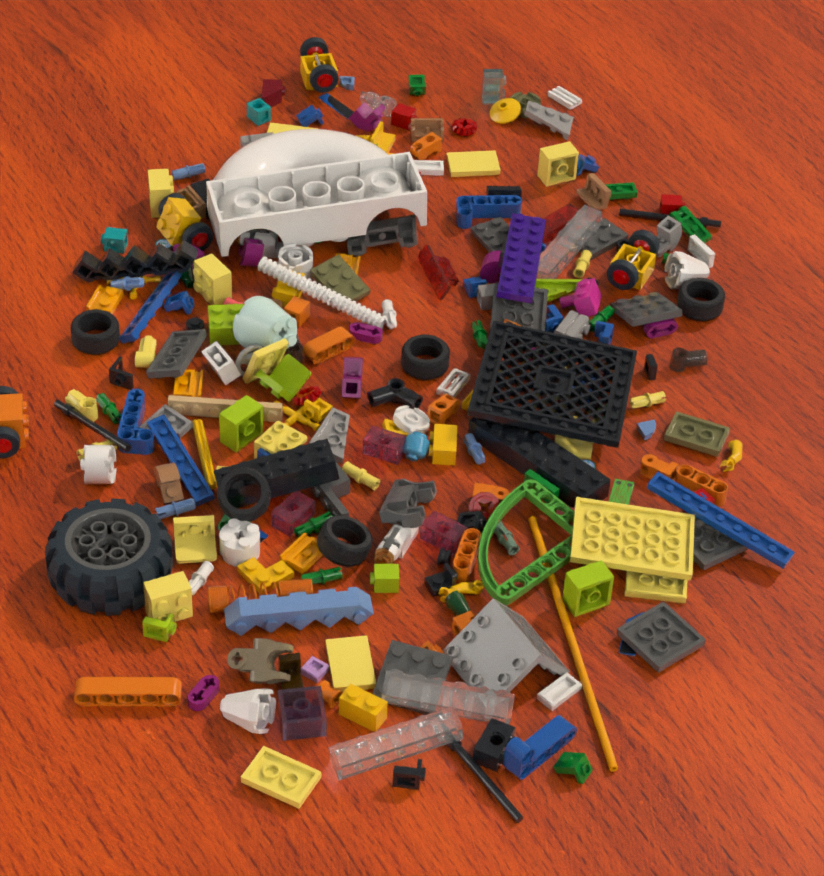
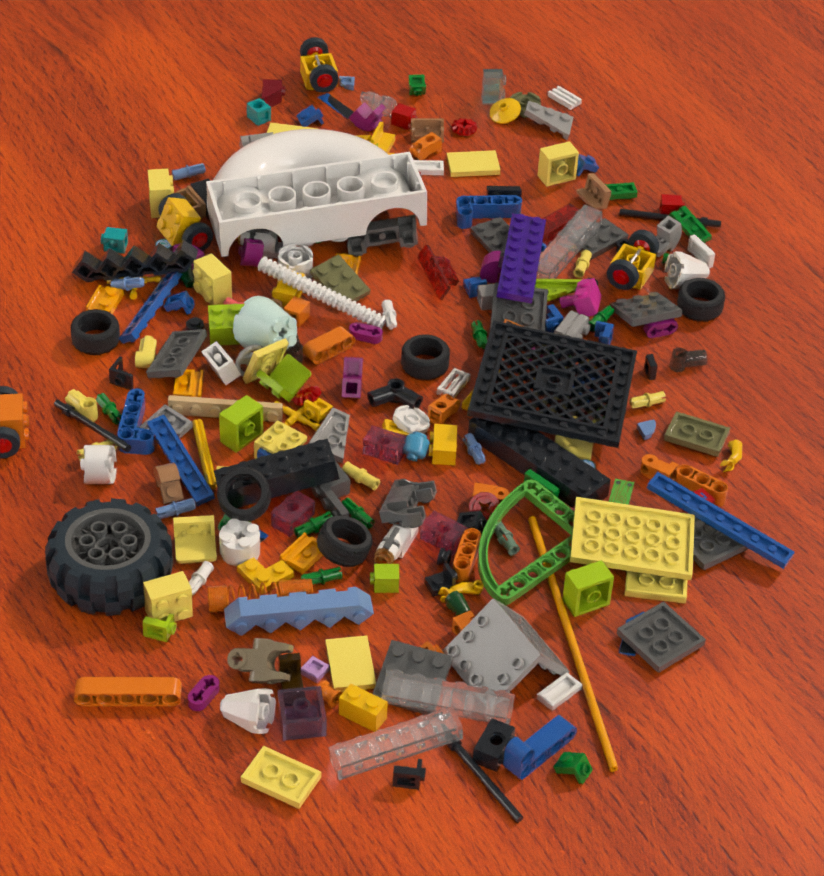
none -> green axle [341,497,375,529]

